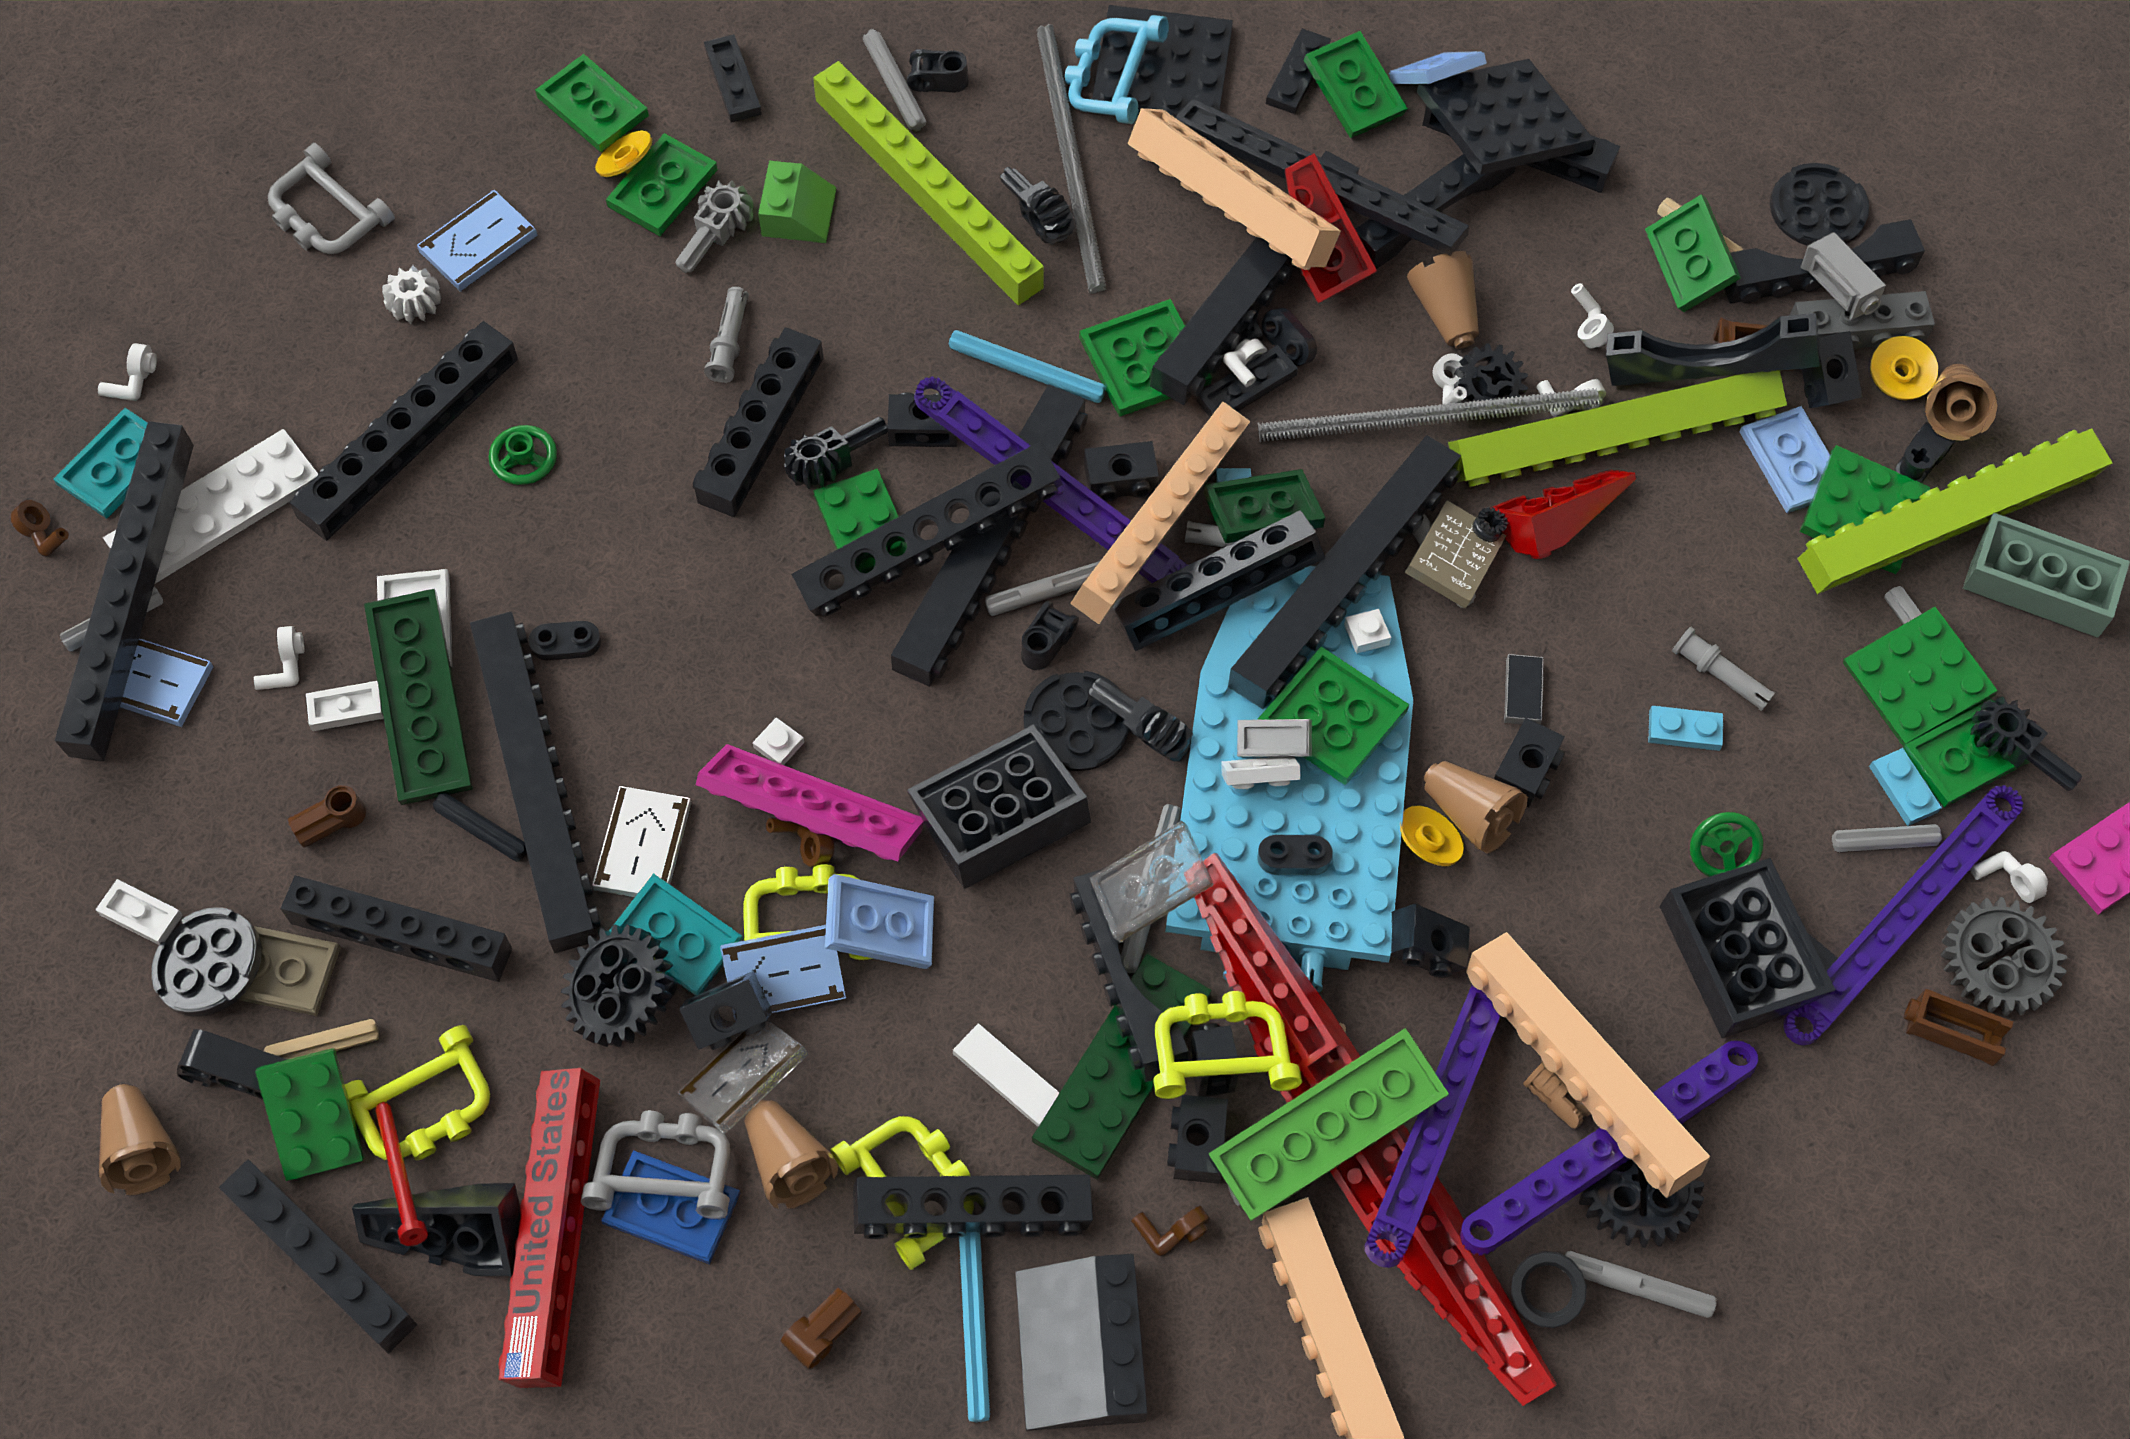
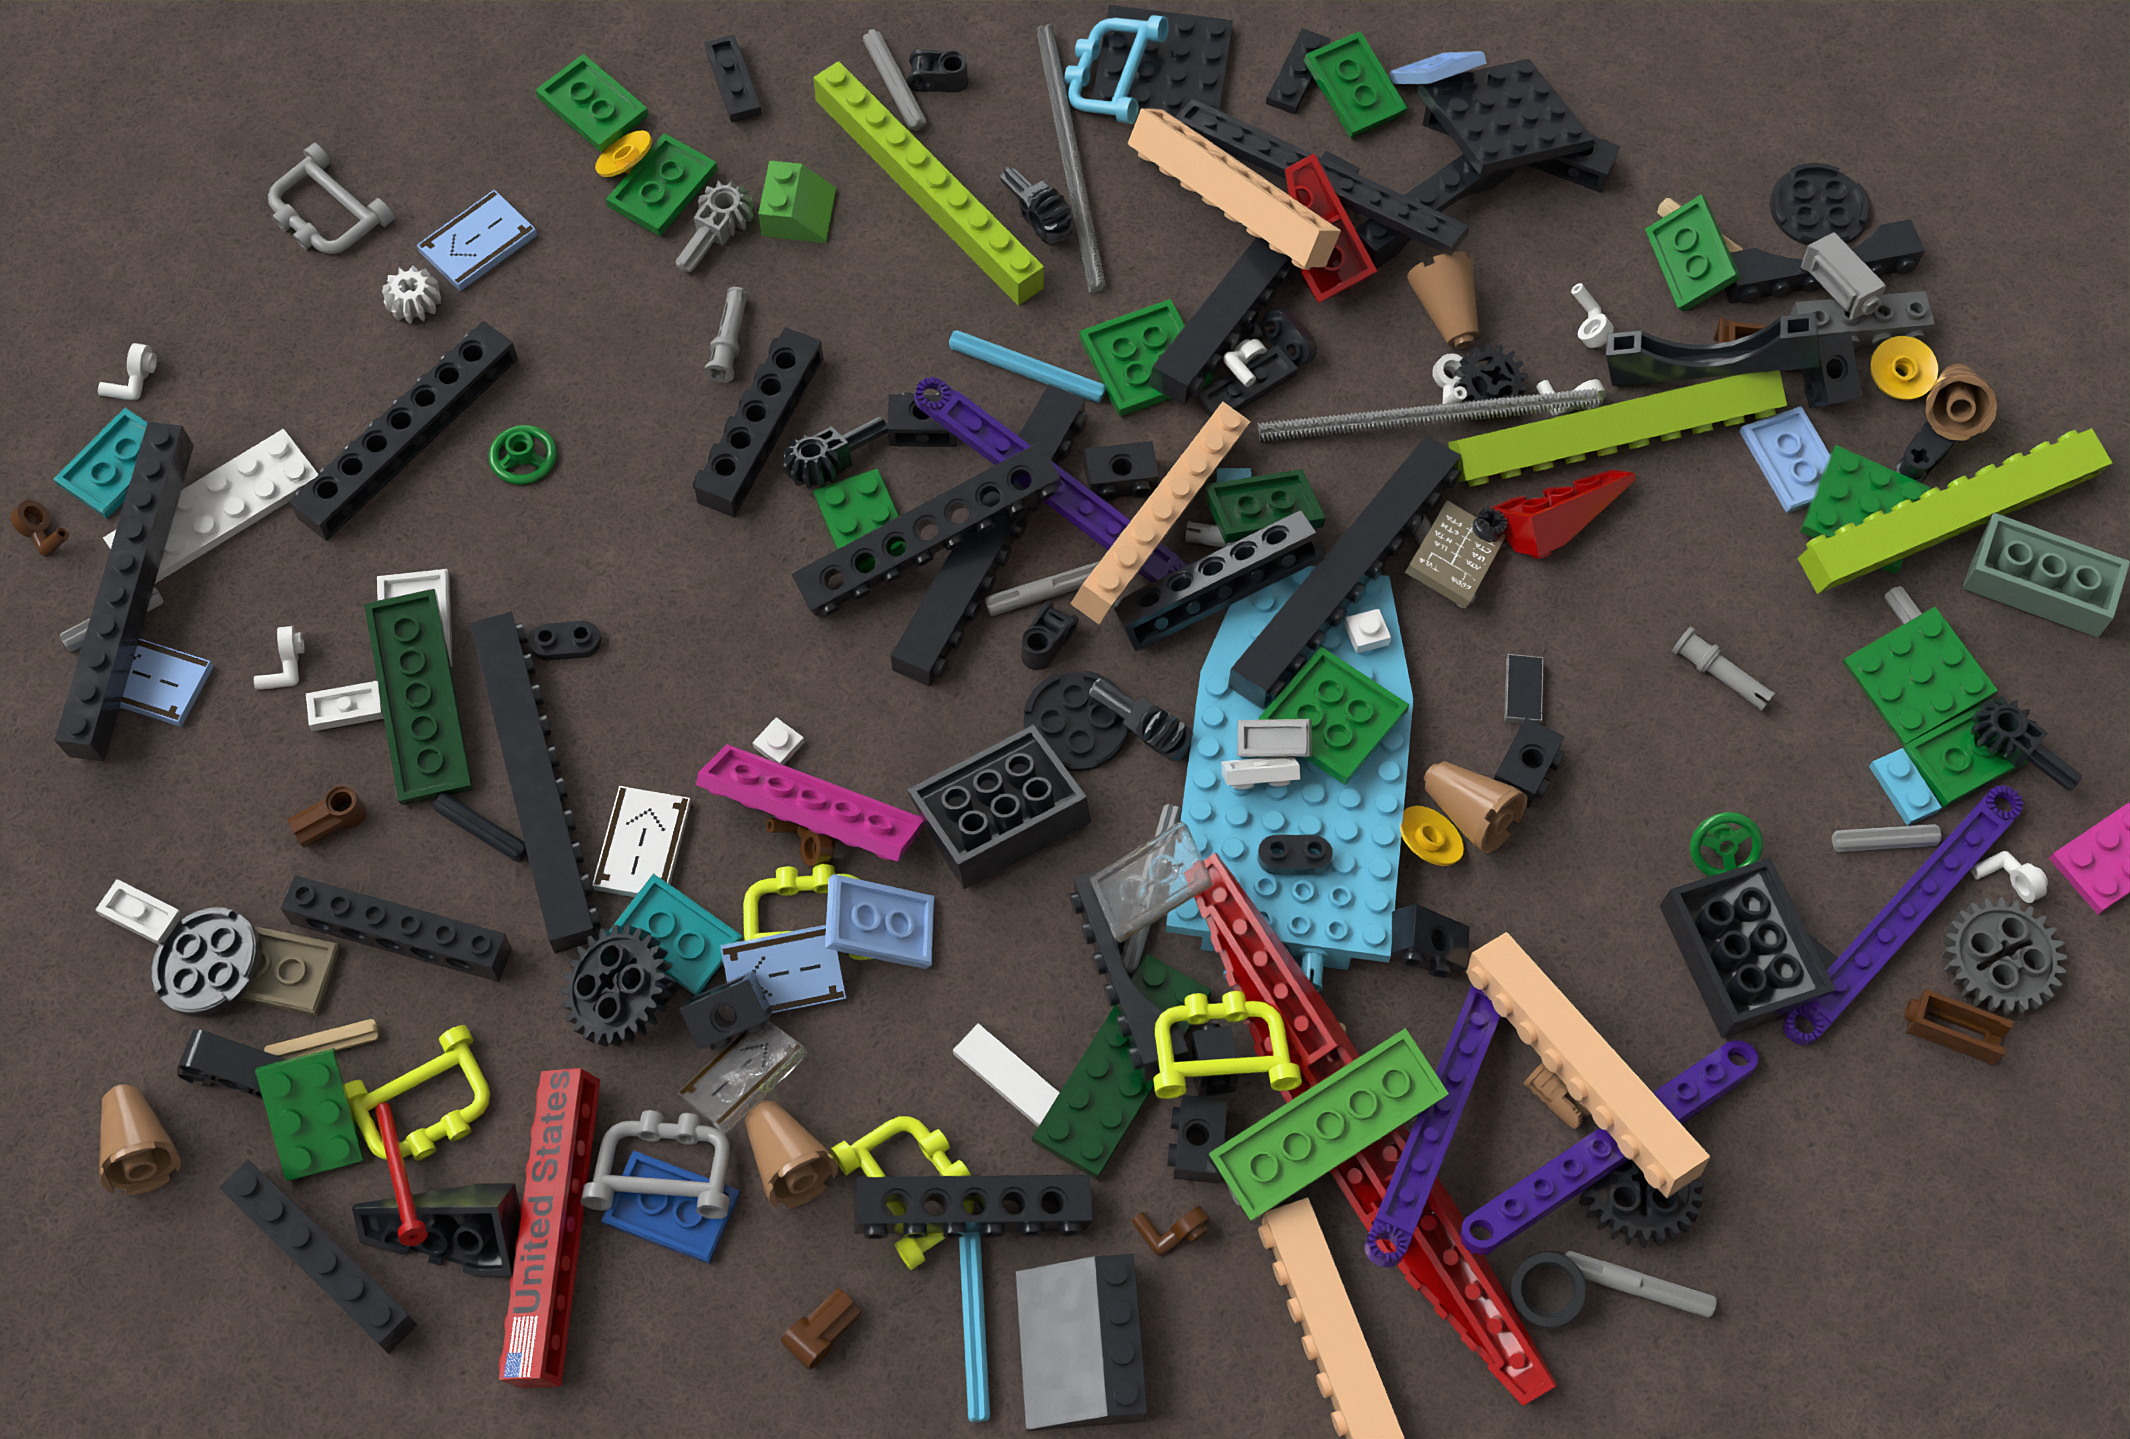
medium azure plate [1648,706,1723,751] -> none

